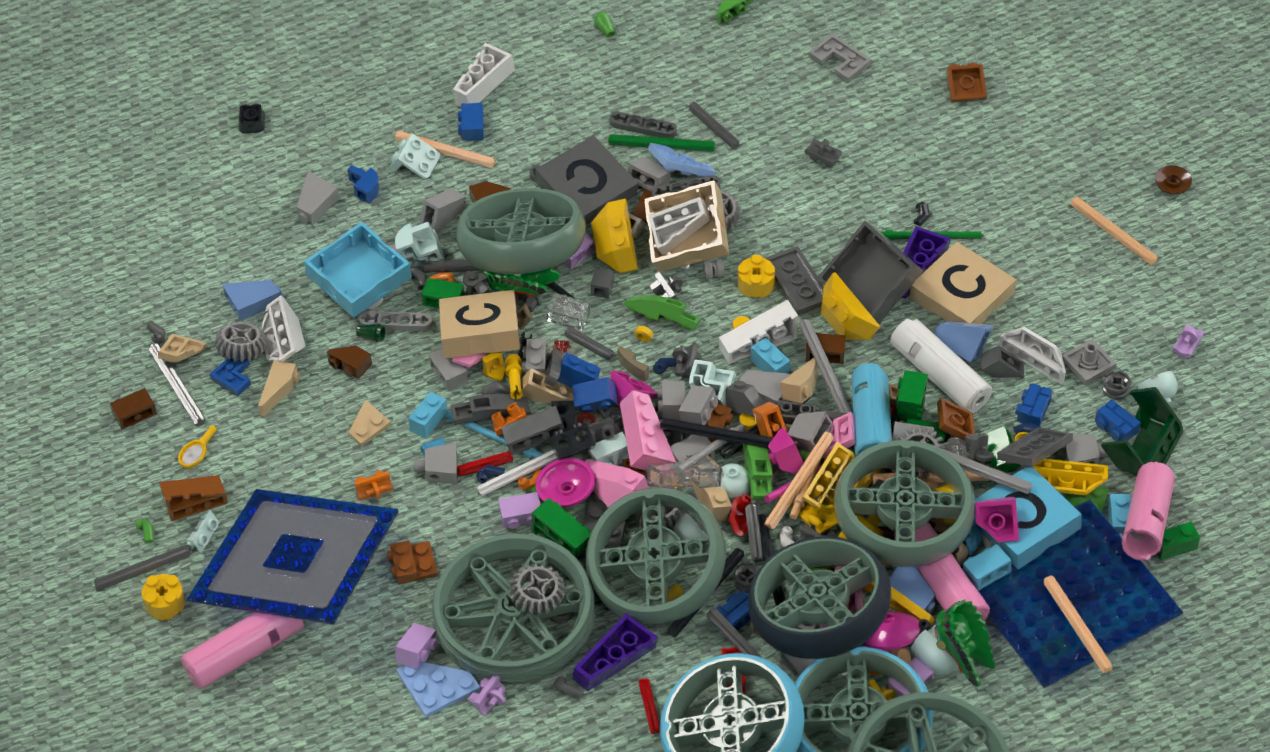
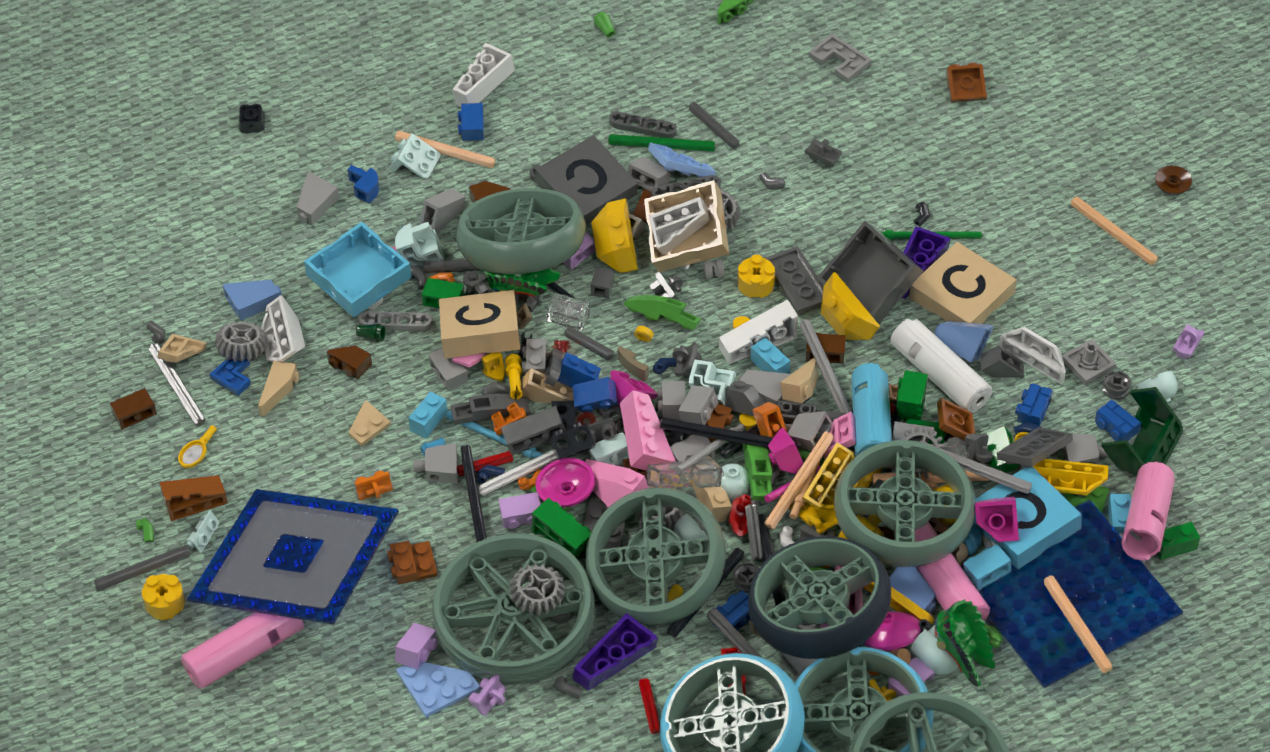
none -> black axle [460,445,487,543]
none -> dark grey arm [759,172,785,190]
none -> bright green arm [984,624,1003,648]

